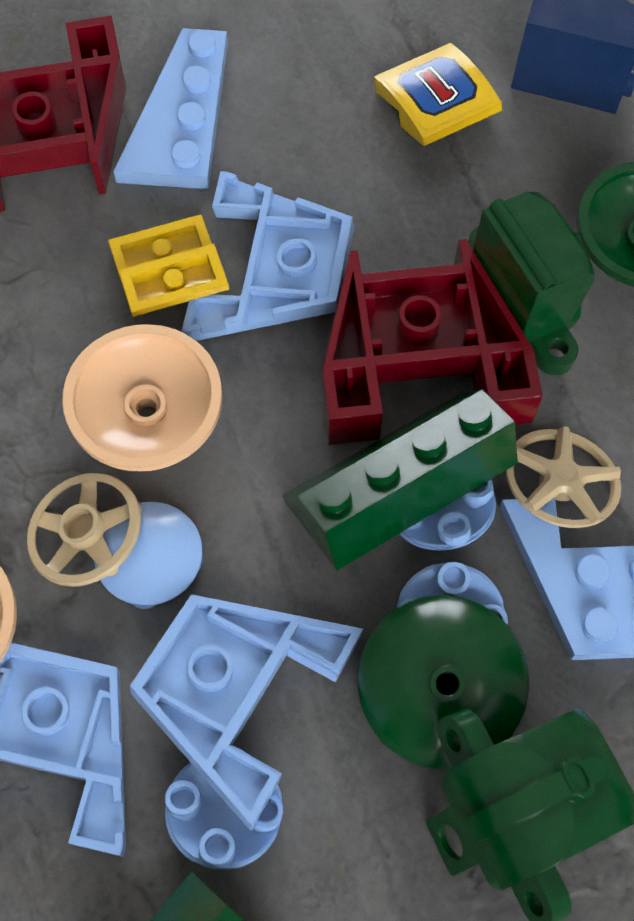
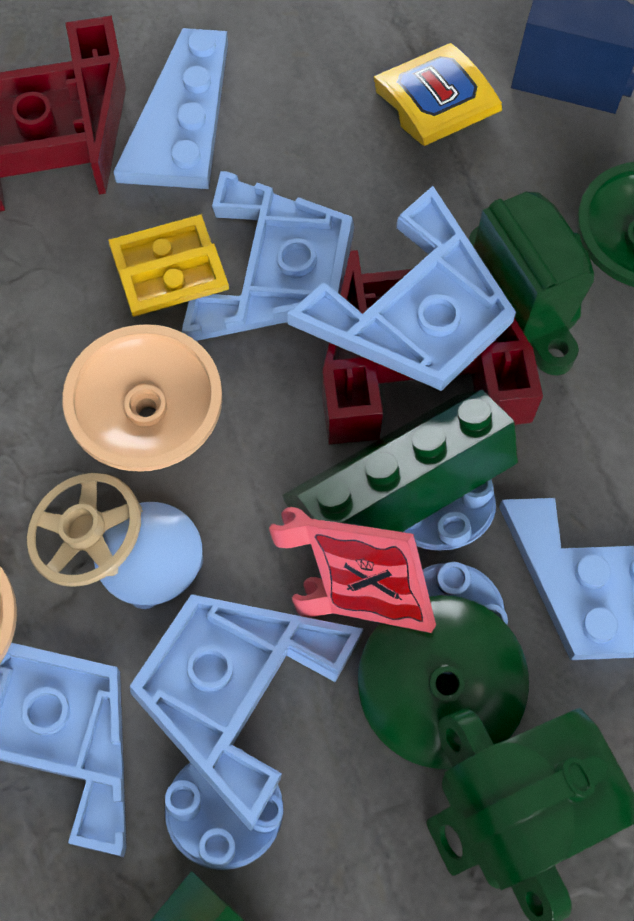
tan wheel [505,426,621,528] -> none
none -> coral flag [269,507,436,633]
none -> light blue wing [287,186,516,391]

